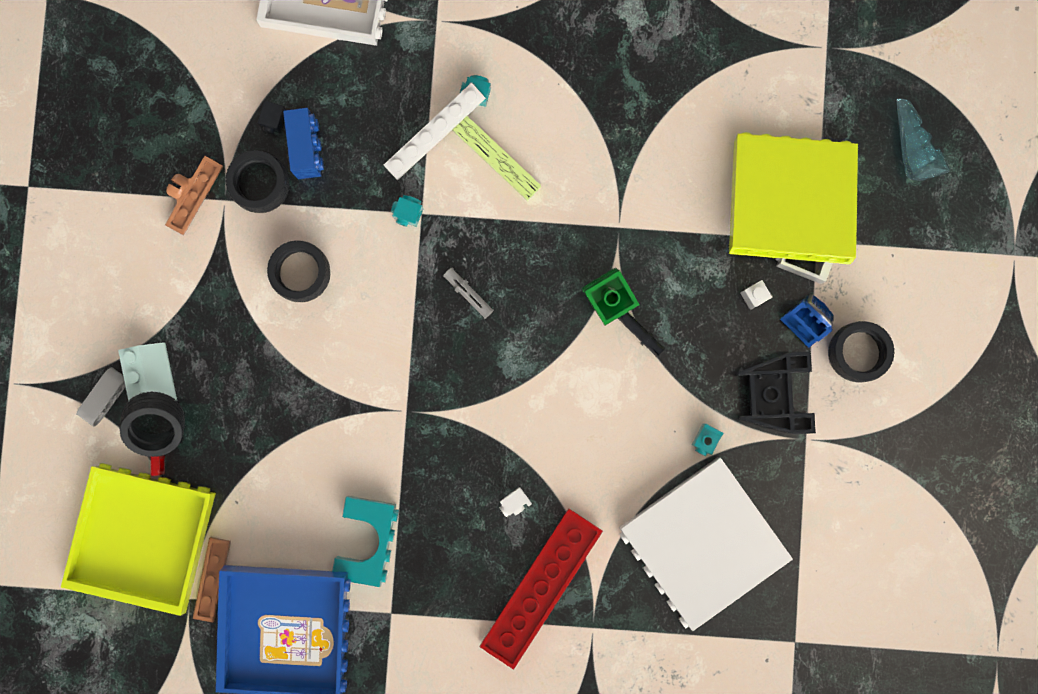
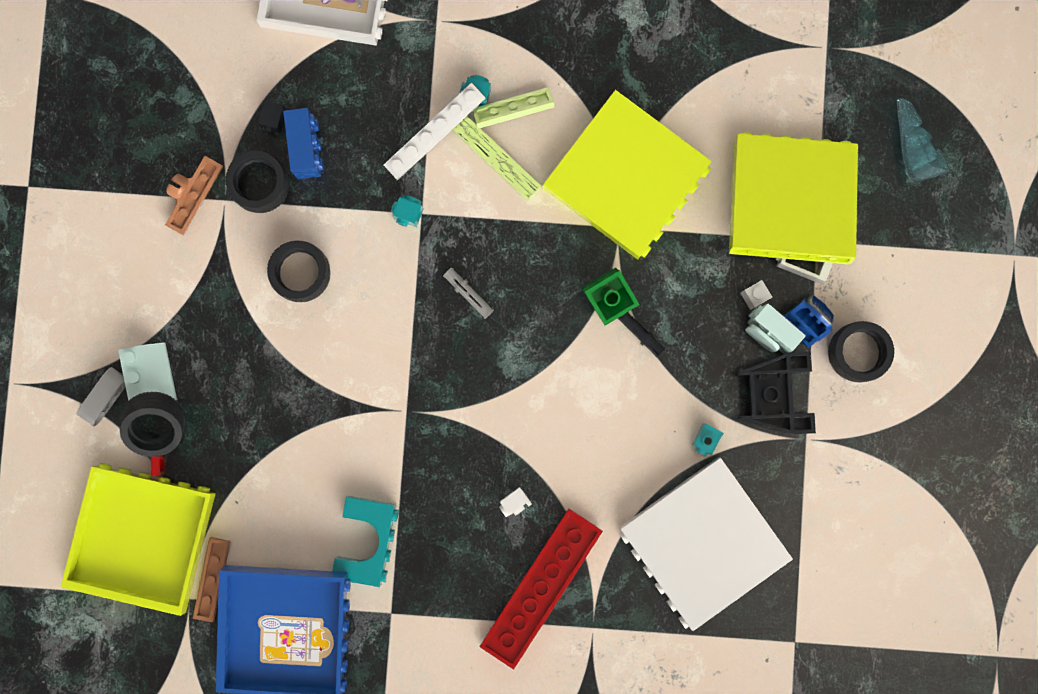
none -> yellowish green plate [473,87,554,128]
none -> neon yellow panel [543,90,712,260]
none -> light aqua brick [745,304,806,354]

